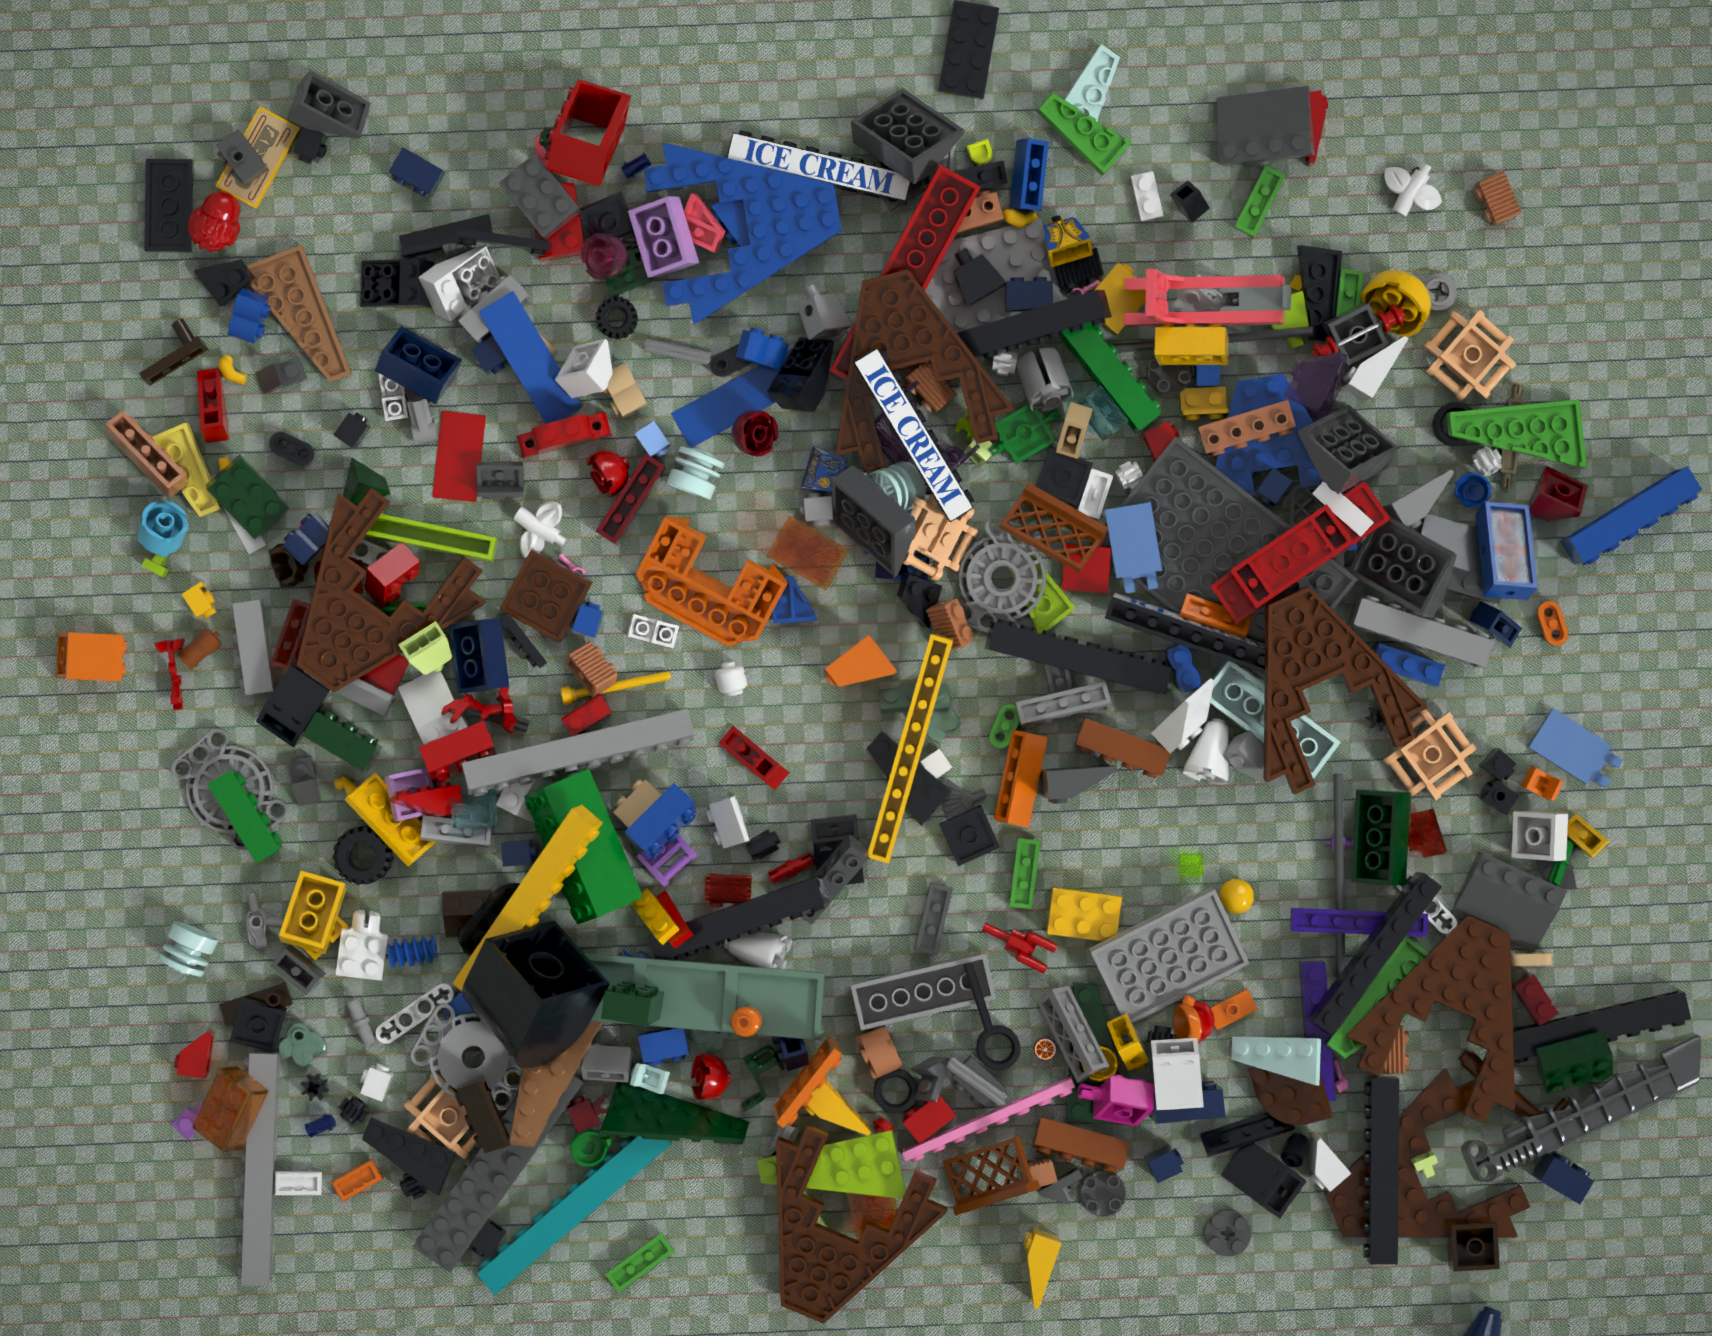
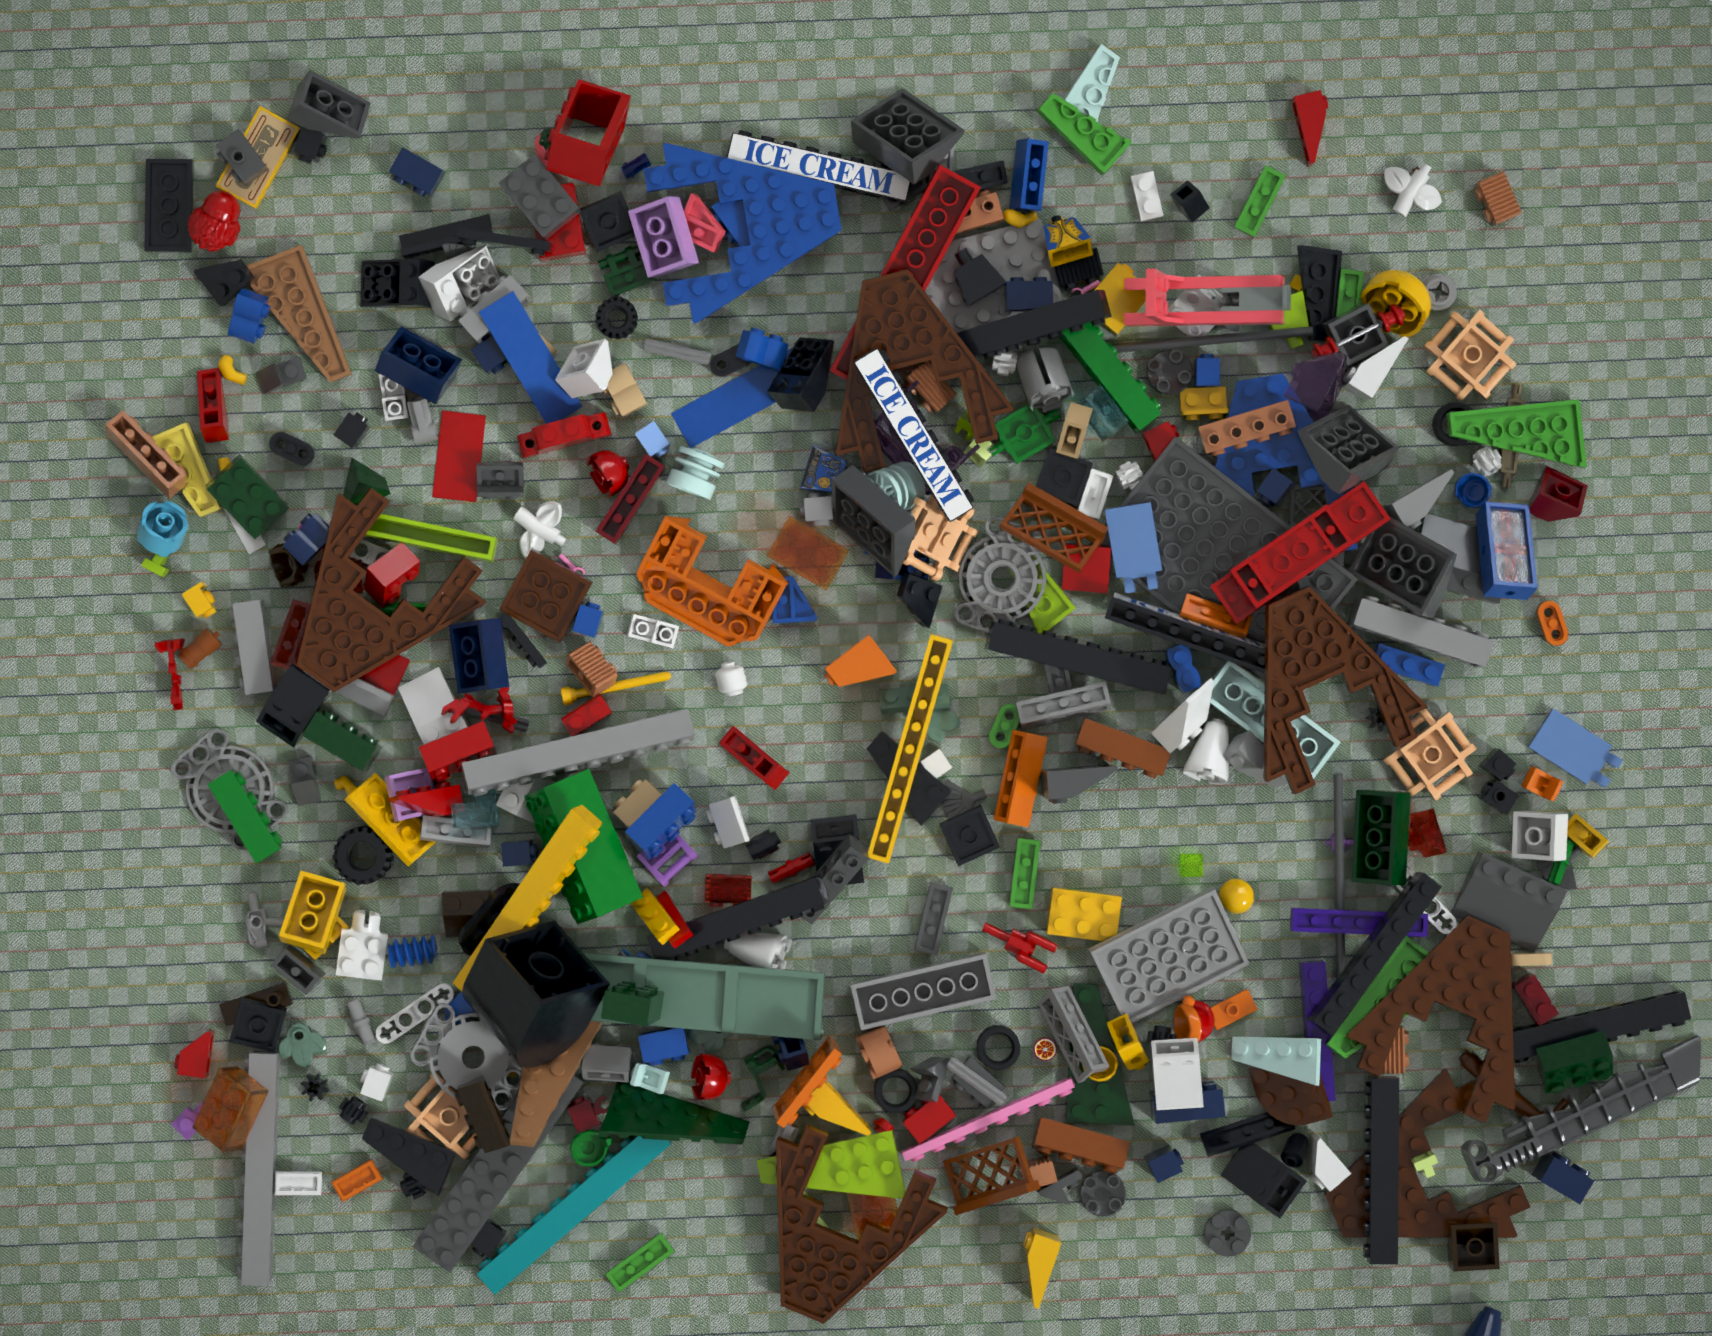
orange slope [56,632,127,681] -> none
dark brown piece [139,319,209,386] -> none
light aqua wheel [158,921,219,977] -> none
clear blue pin [305,1113,336,1138] -> none
yellowish green torso [398,621,452,675] -> none
clear pink cylinder [581,233,628,280] -> none
orange head [730,1005,762,1037] -> none
dark red cylinder [732,410,778,457] -> none
light grey torso [799,284,852,340] -> none
nougat brick [926,598,974,650] -> none
black plate [938,0,999,100] -> none
black bar [963,962,994,1032] -> none
neon yellow tile [966,139,992,165] -> none
dark pink brick [1077,1075,1154,1126] -> none
yellow brick [1155,324,1229,365] -> none
dark grey slope [1217,86,1316,167] -> none
white sticker [1312,482,1374,536] -> none
bright pink hand [1333,1059,1349,1093] -> none
dark blue slope [1469,601,1522,648] -> none
blue brick [1560,466,1702,566] -> none

